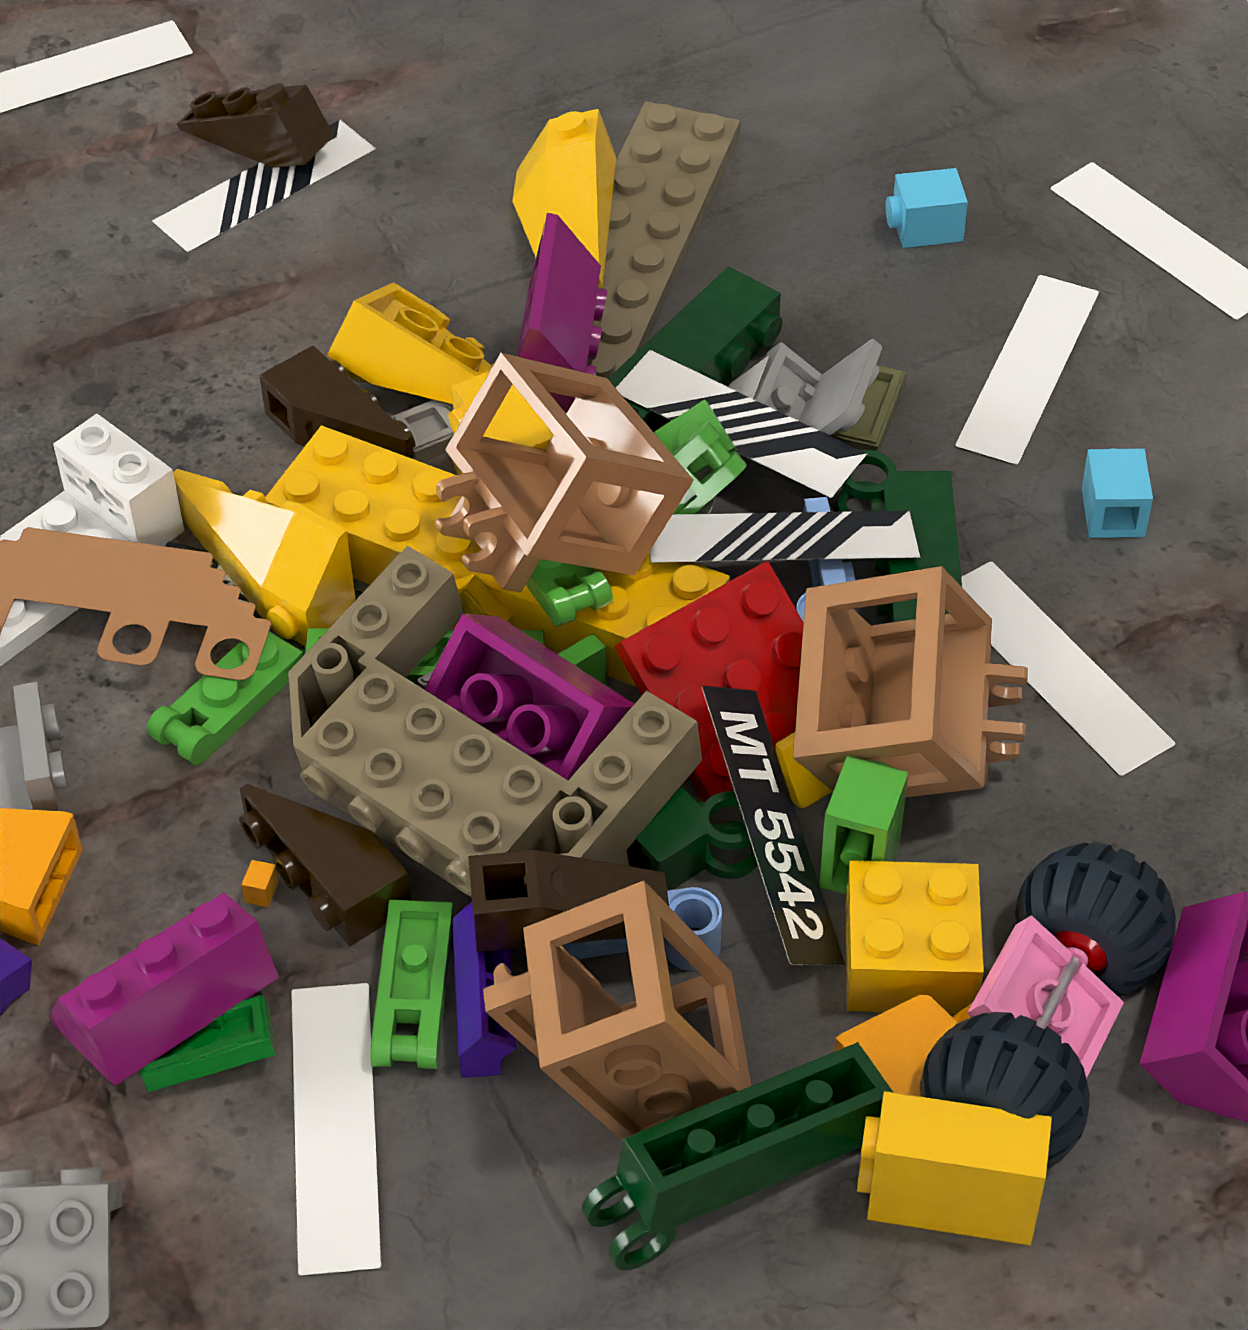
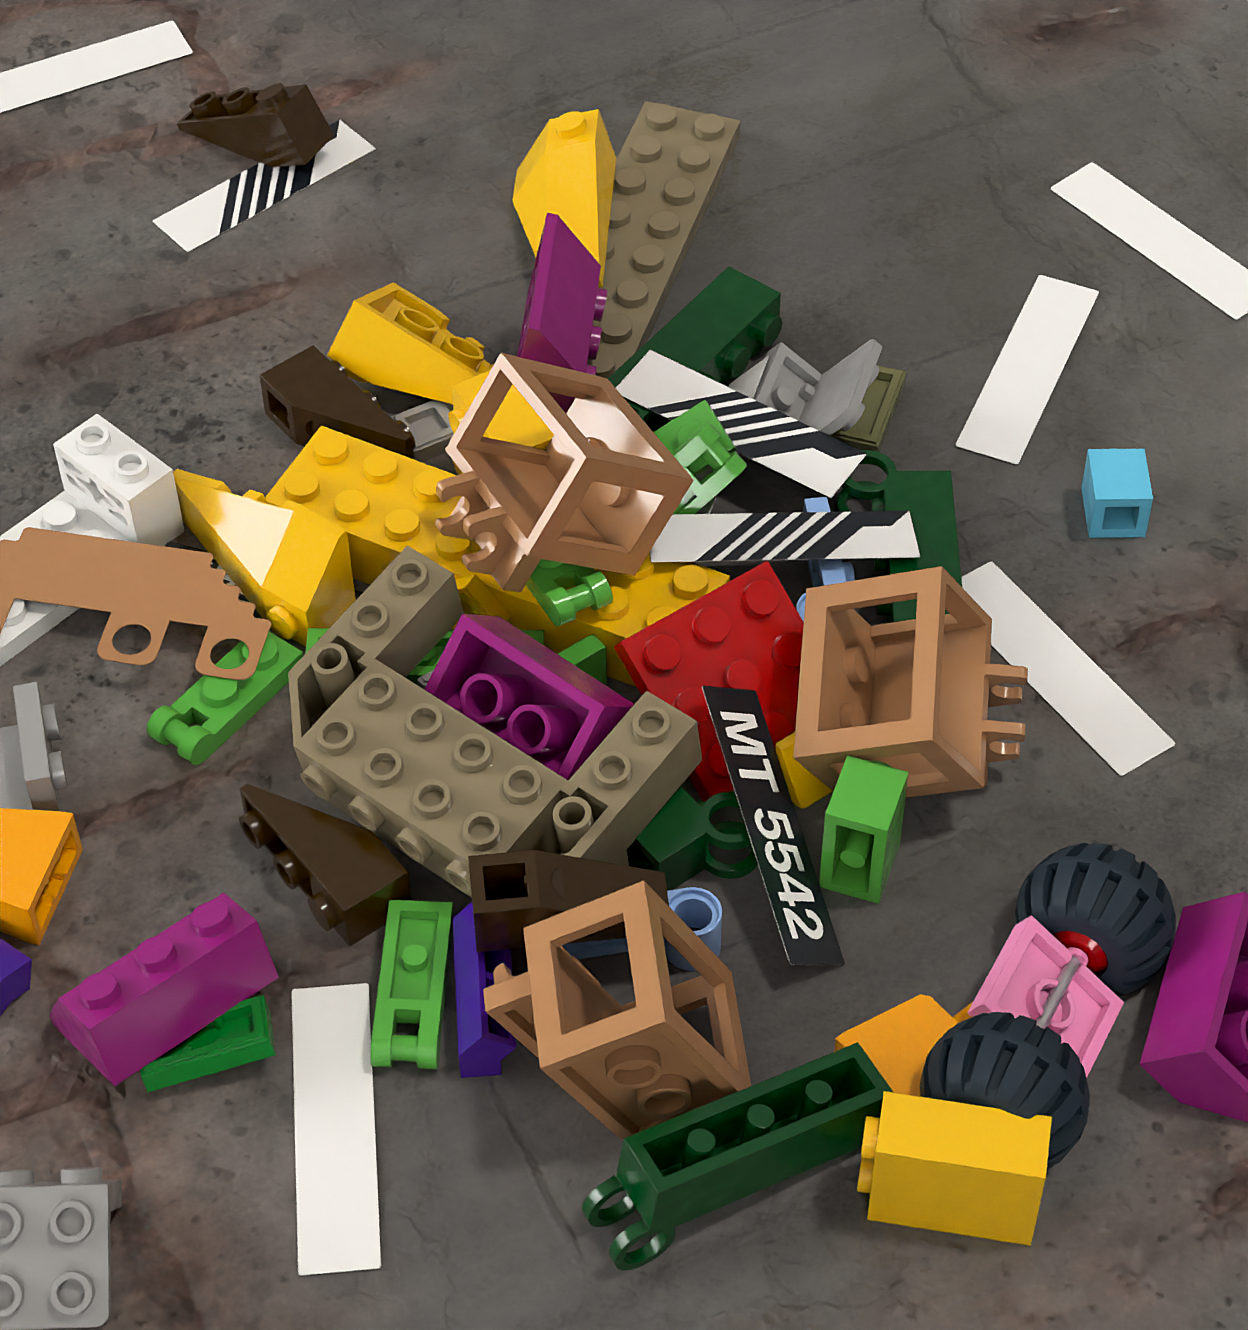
light orange piece [241,860,279,908] -> none
yellow brick [845,860,984,1014] -> none
medium azure brick [886,168,968,248] -> none

